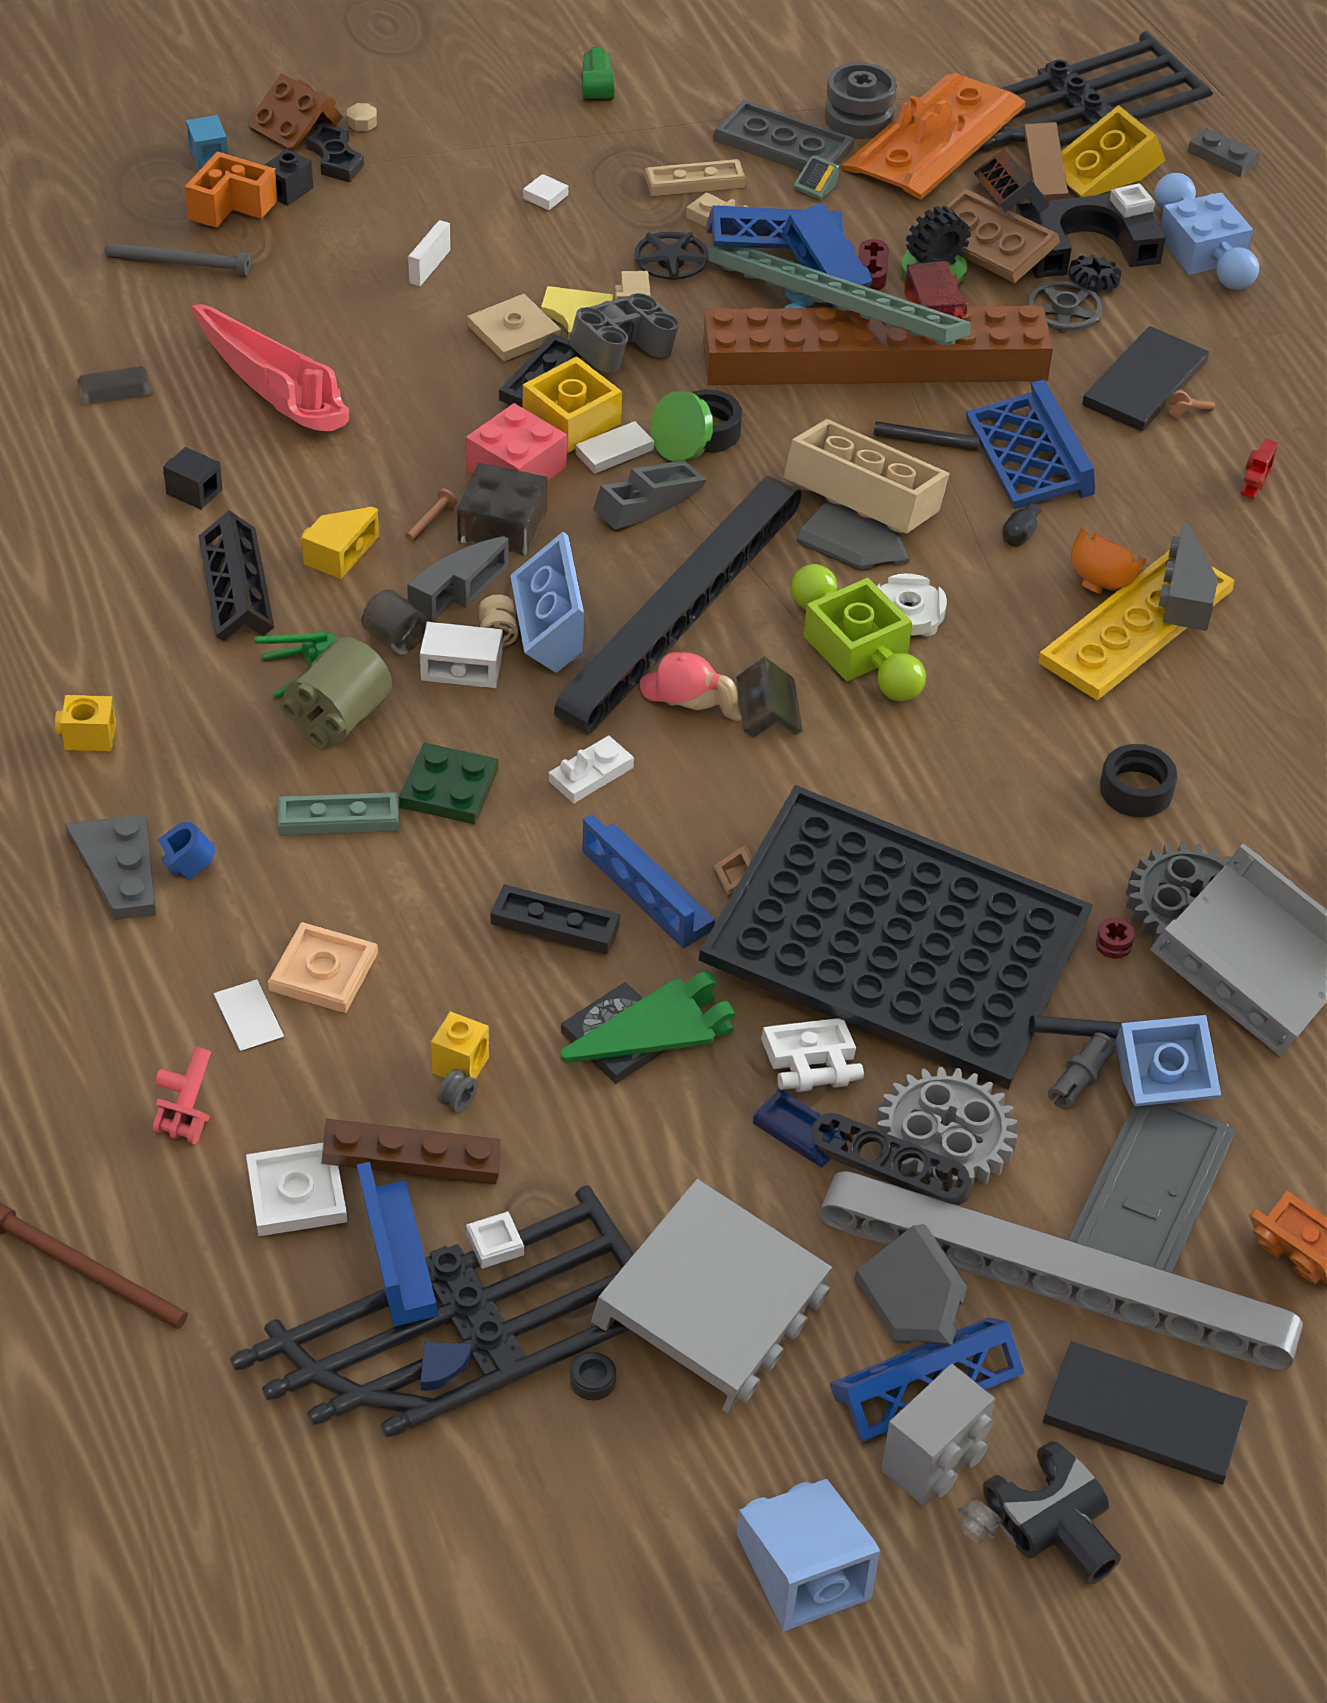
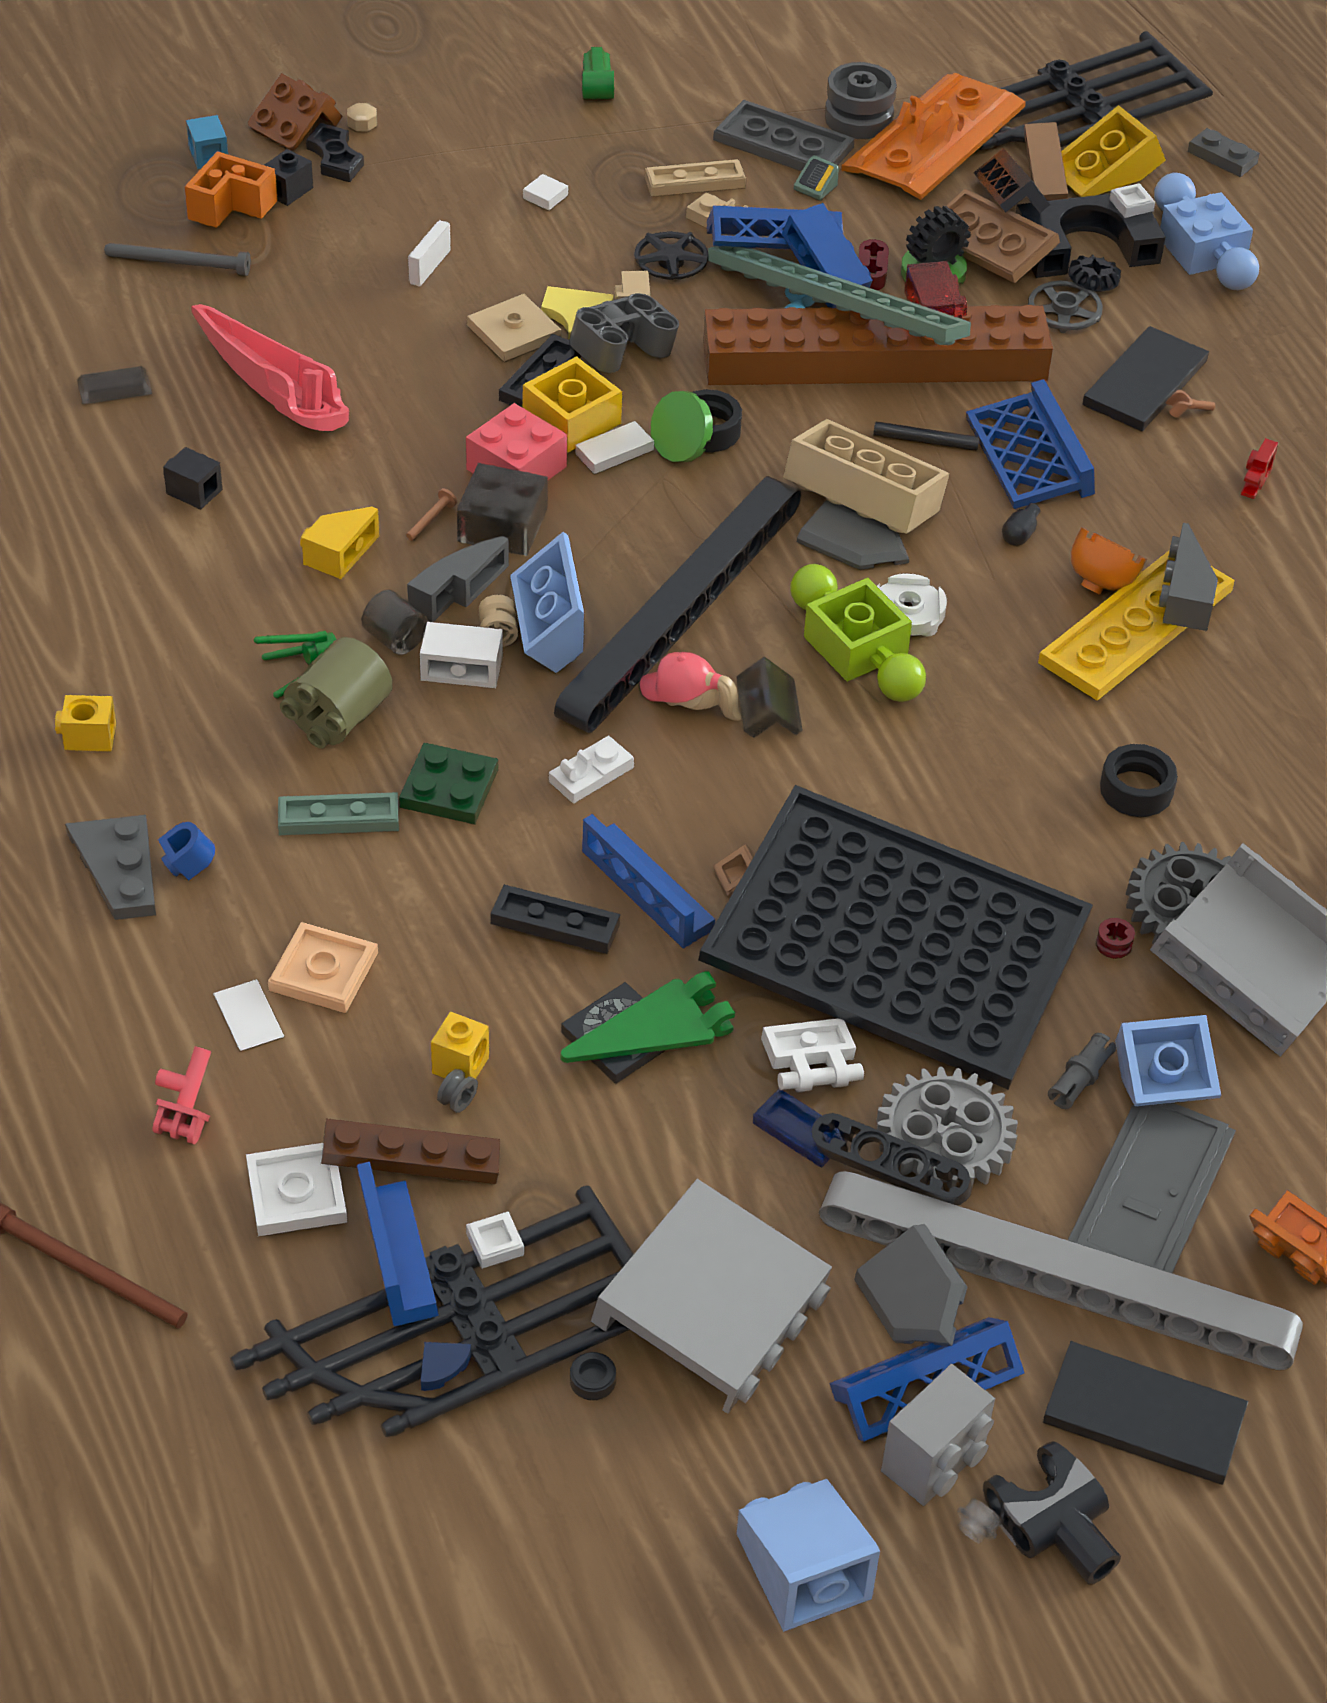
black fence [199,510,274,641] -> none
dark grey slope [593,460,707,529] -> none
black bar [1029,1015,1123,1039] -> none

